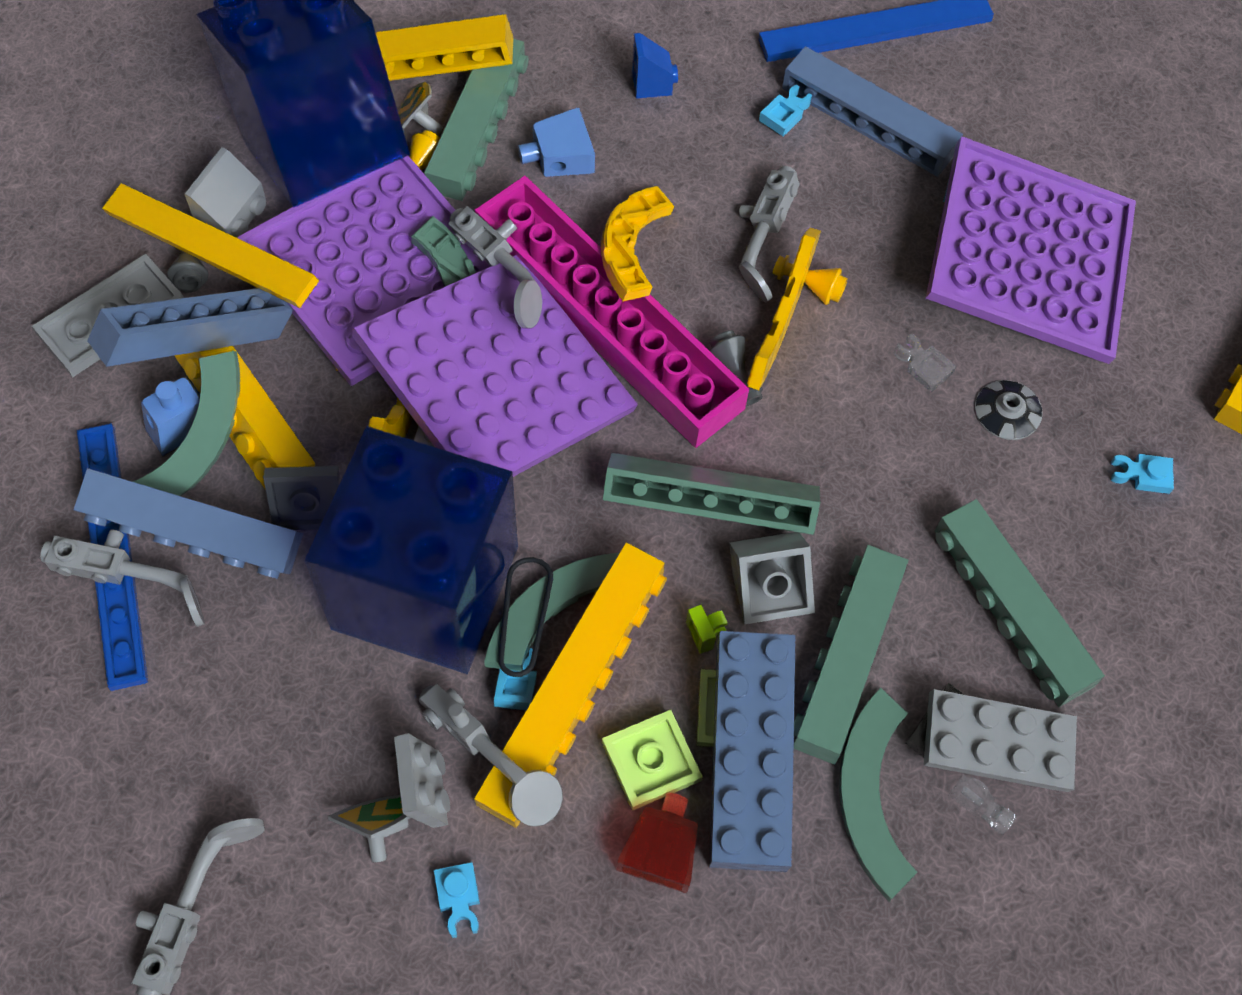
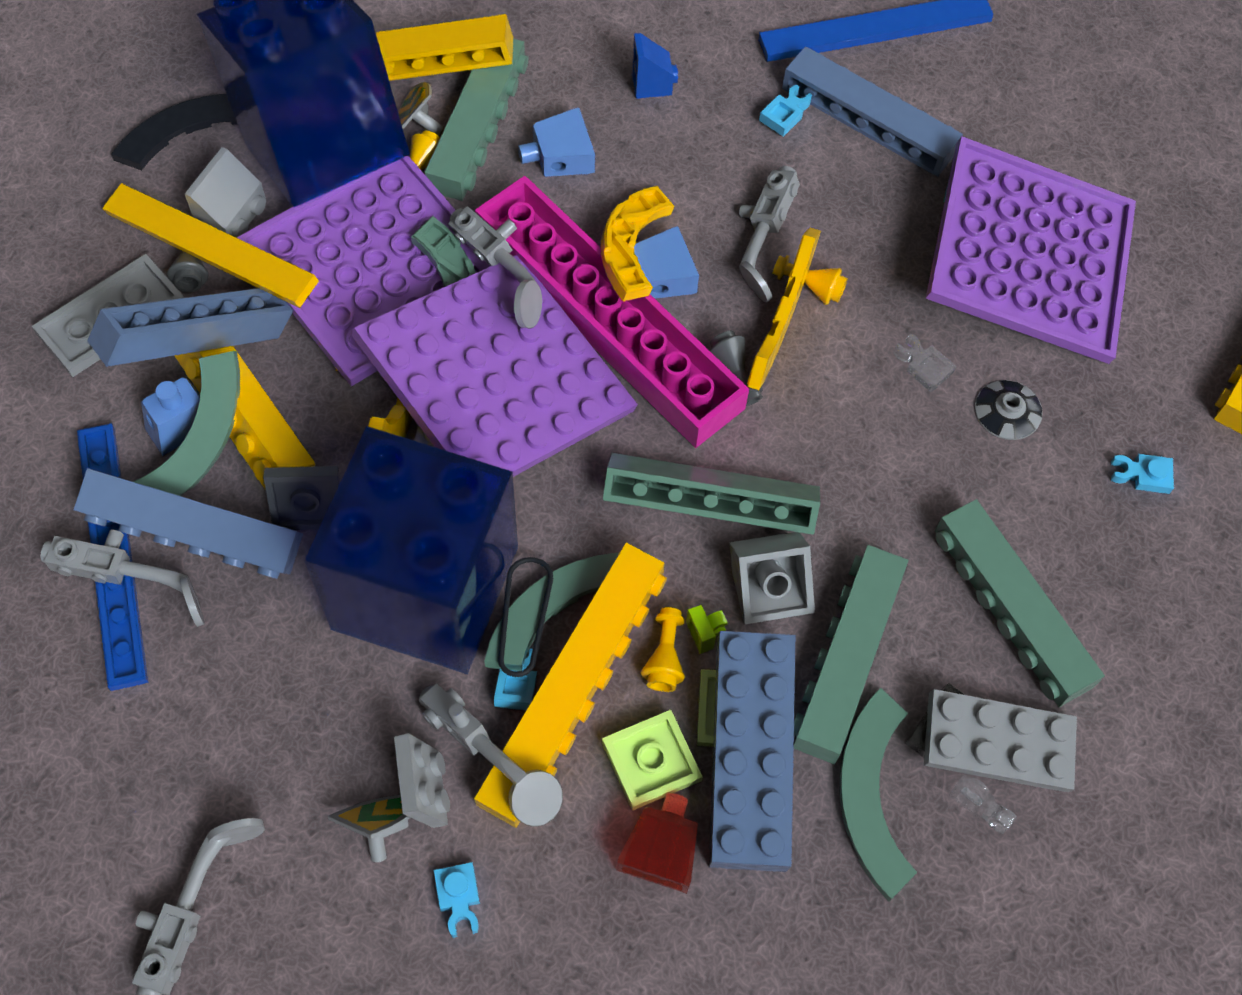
none -> black tile [111,93,285,171]
none -> medium blue torso [634,226,699,299]
none -> yellow piece [641,607,685,692]

